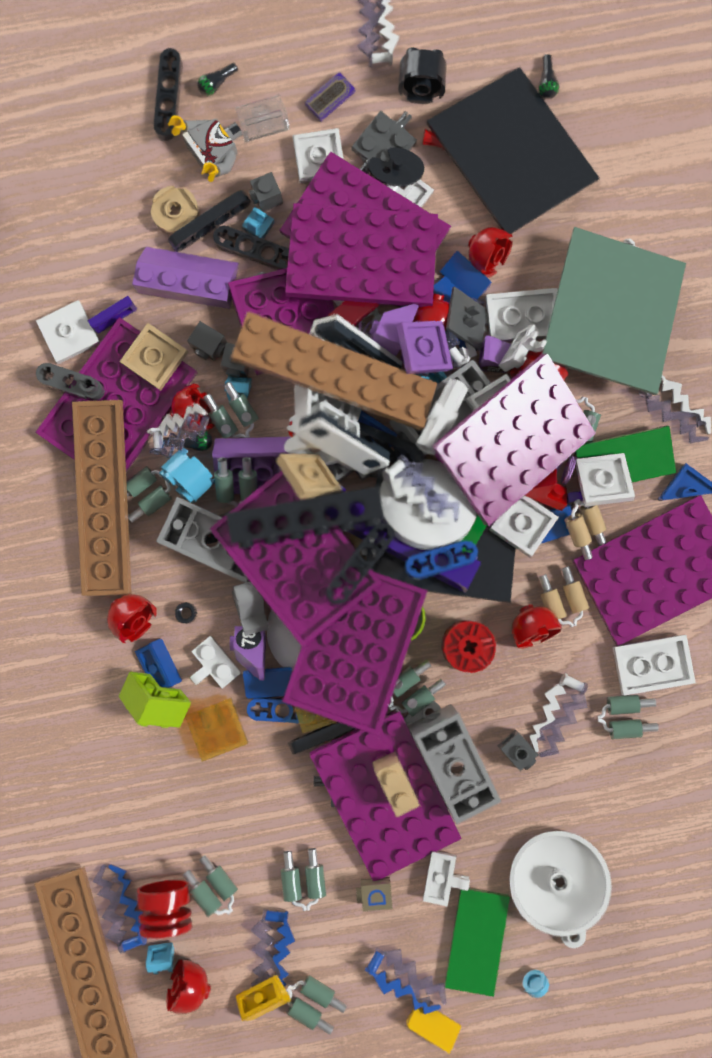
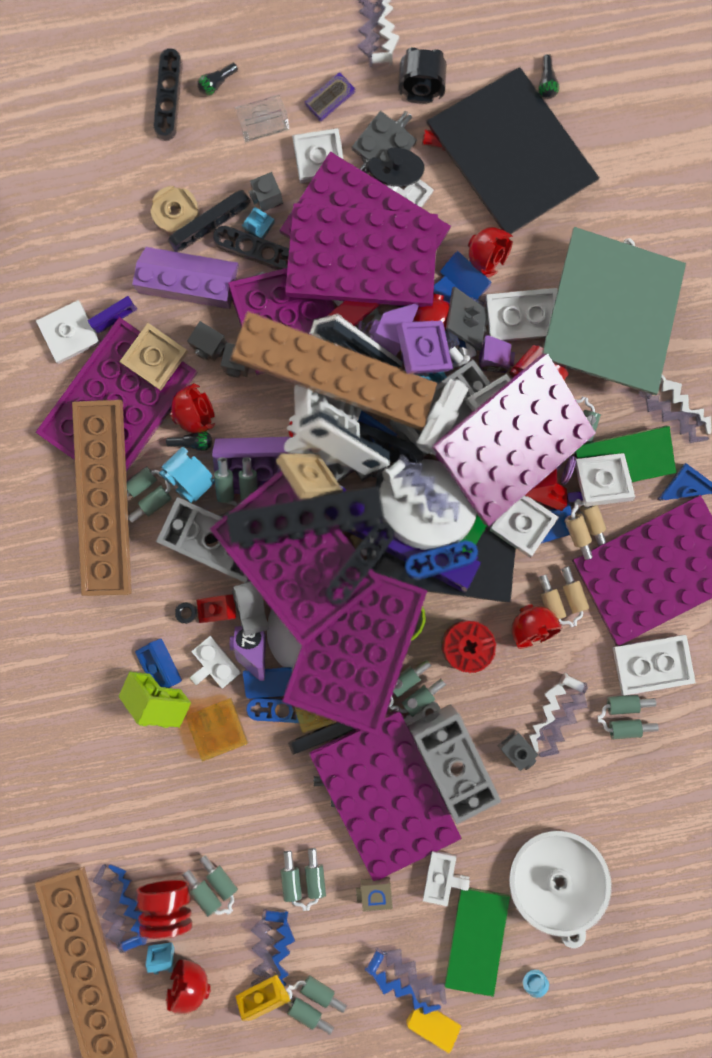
dark grey beam [36,363,105,401] -> none
red cylinder [107,594,157,643] -> none
piece [147,403,209,458] -> none
torso [168,115,243,182] -> none
sand green piece [203,381,259,438] -> none
medium azure tile [225,376,252,401] -> none
tan brick [372,752,420,817] -> none
white plate [499,324,547,372] -> none
none -> red slope [196,594,236,623]

